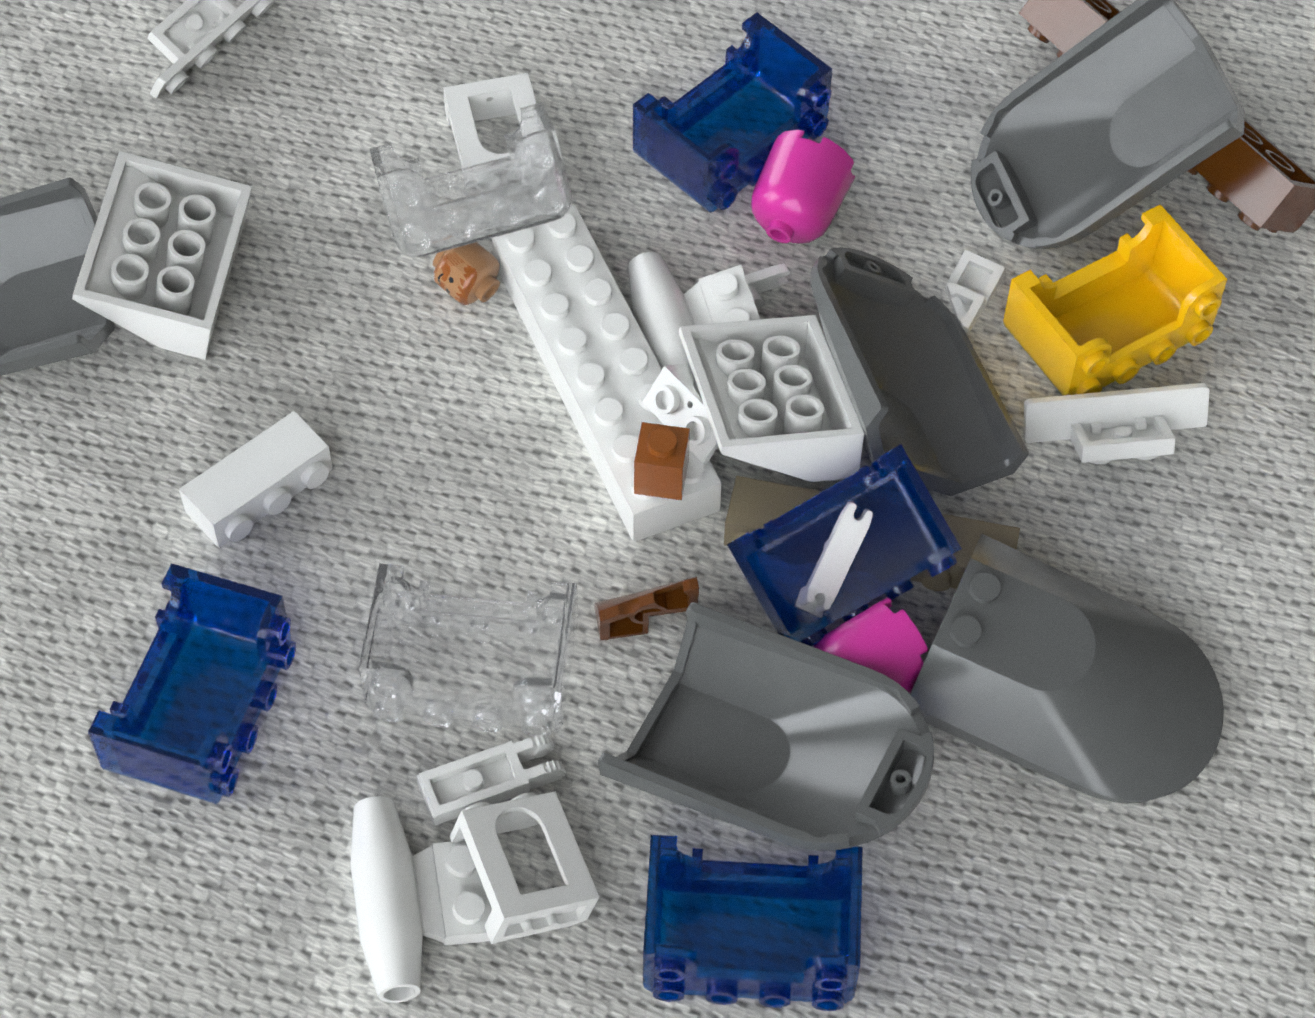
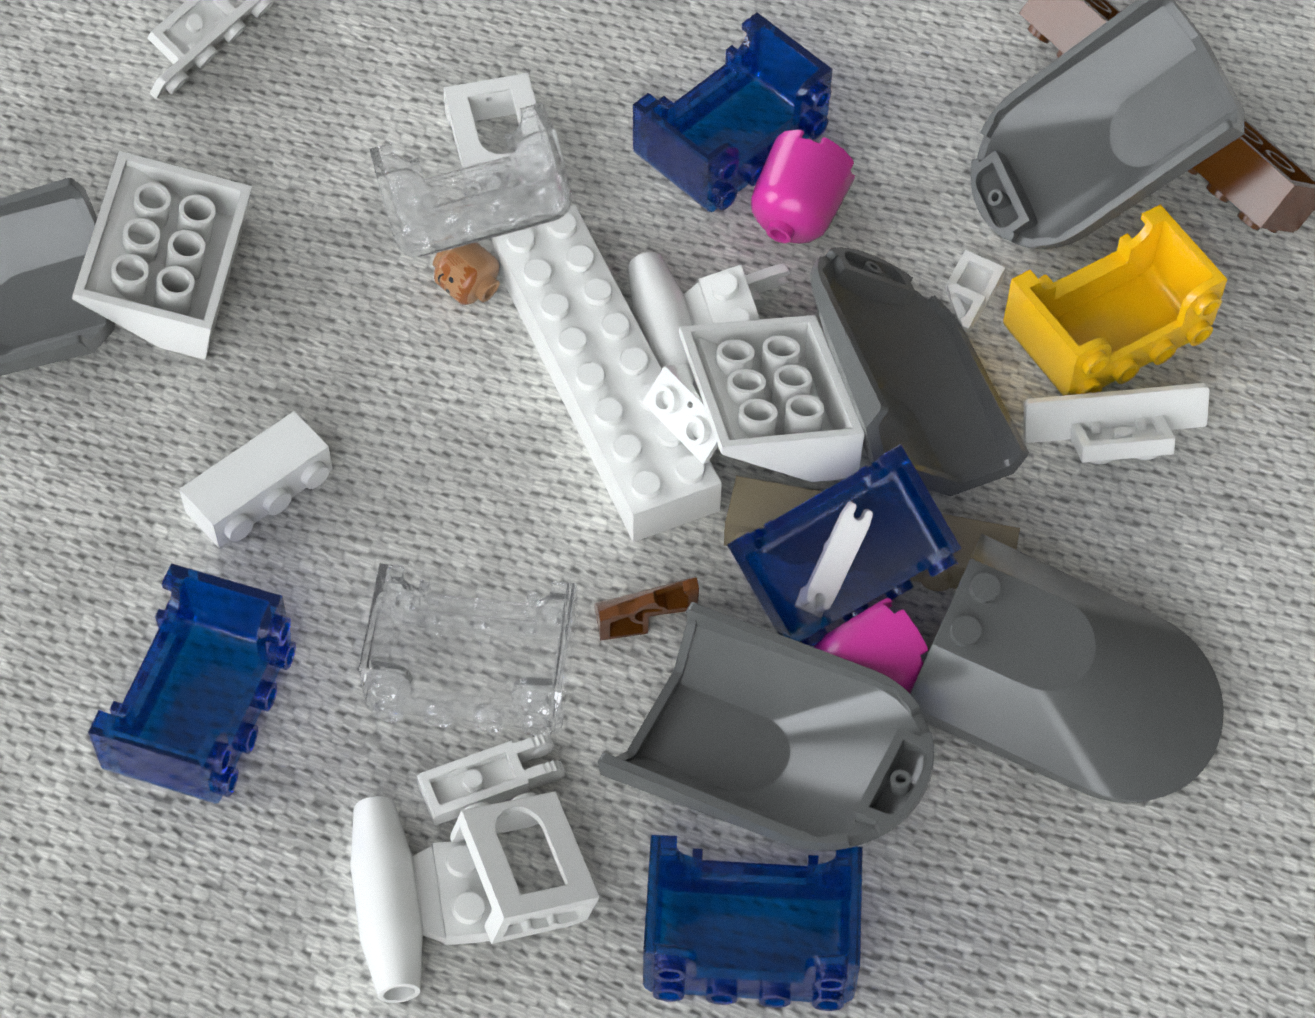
dark orange brick [634,422,690,500] -> none

